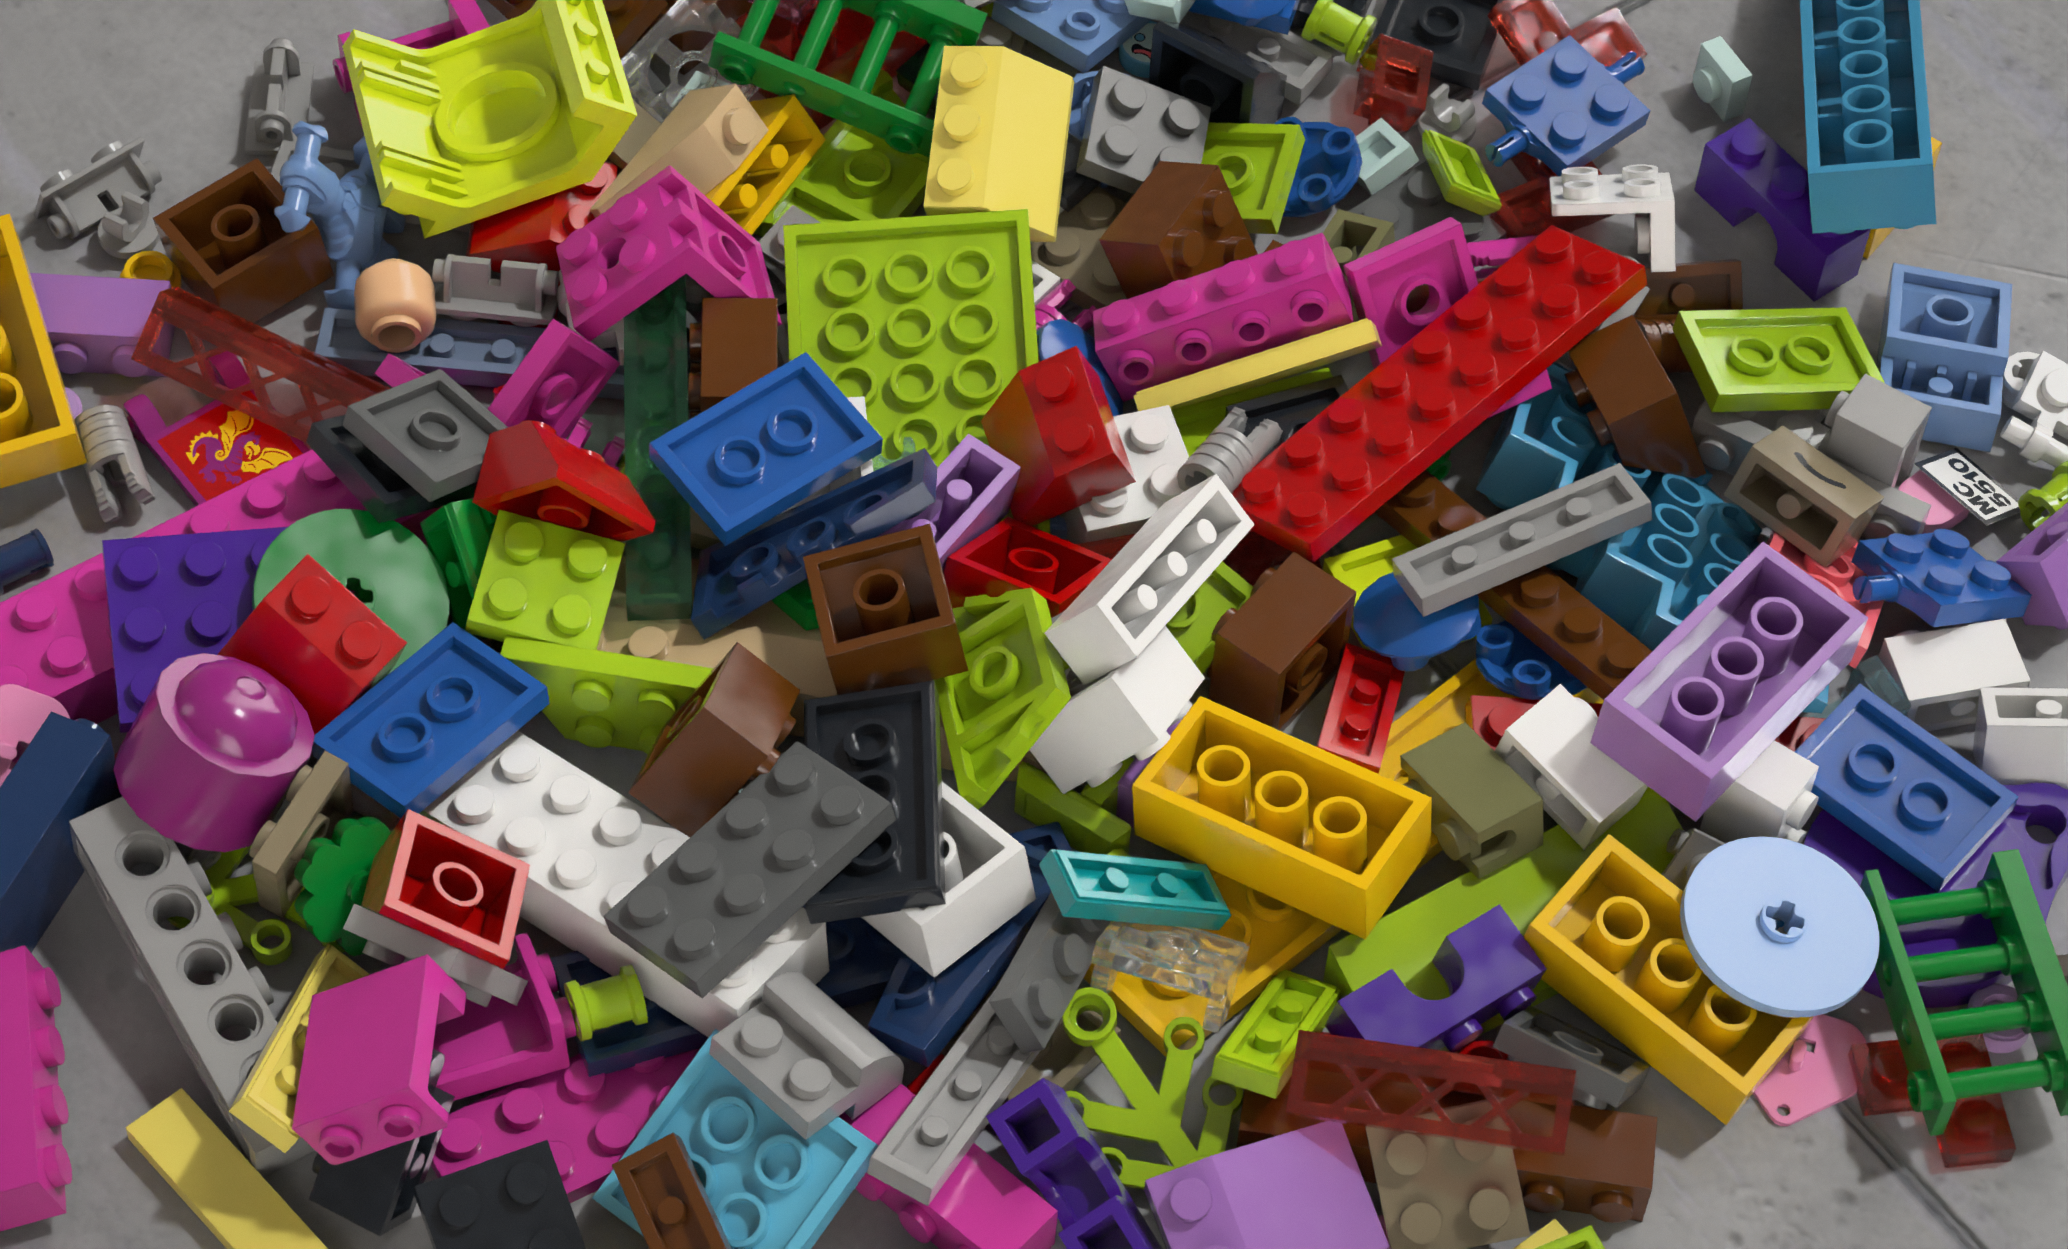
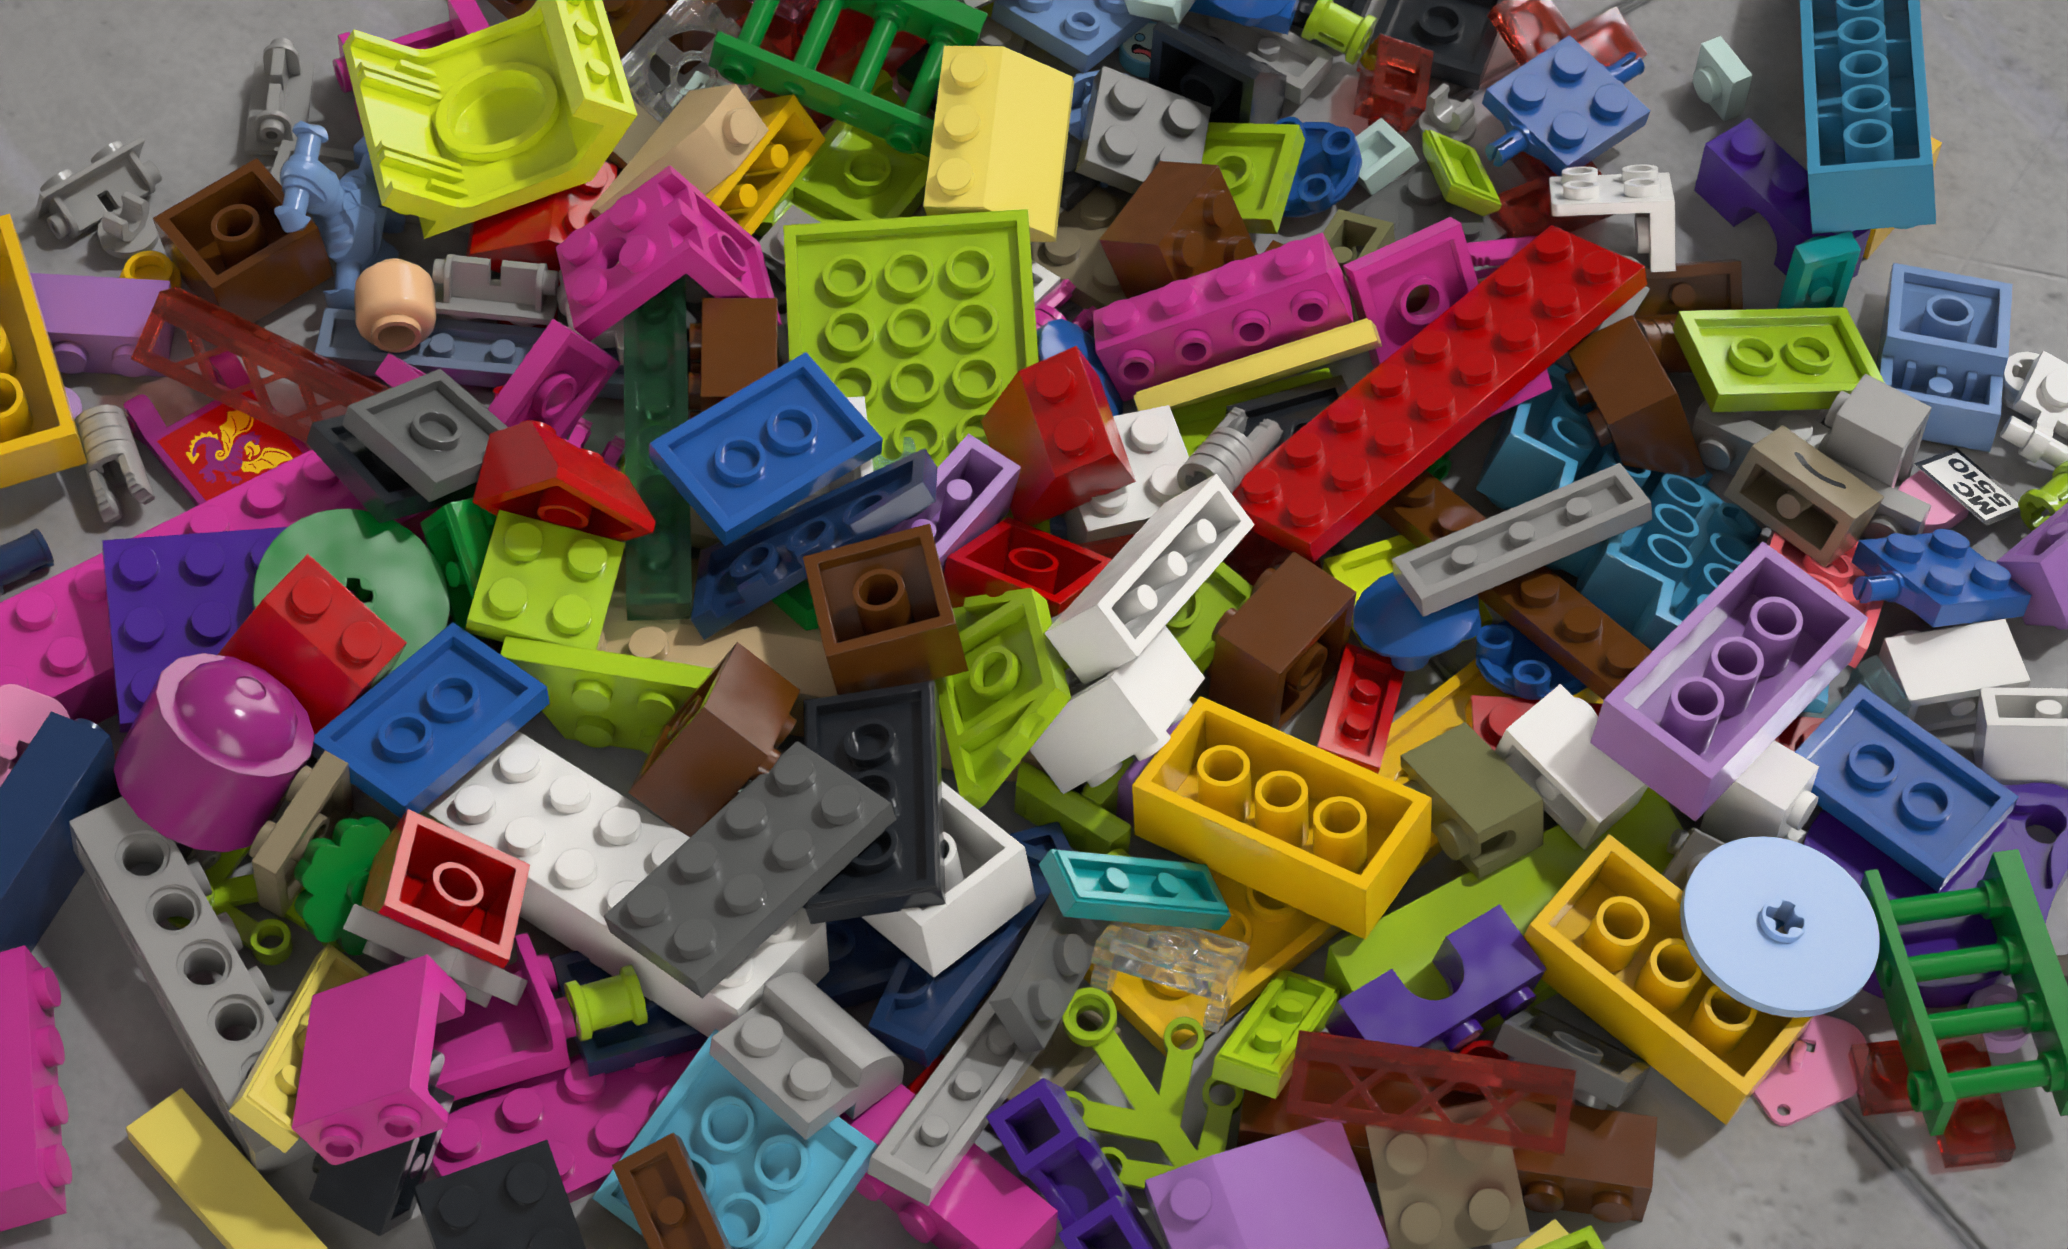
none -> teal plate [1777,231,1861,309]

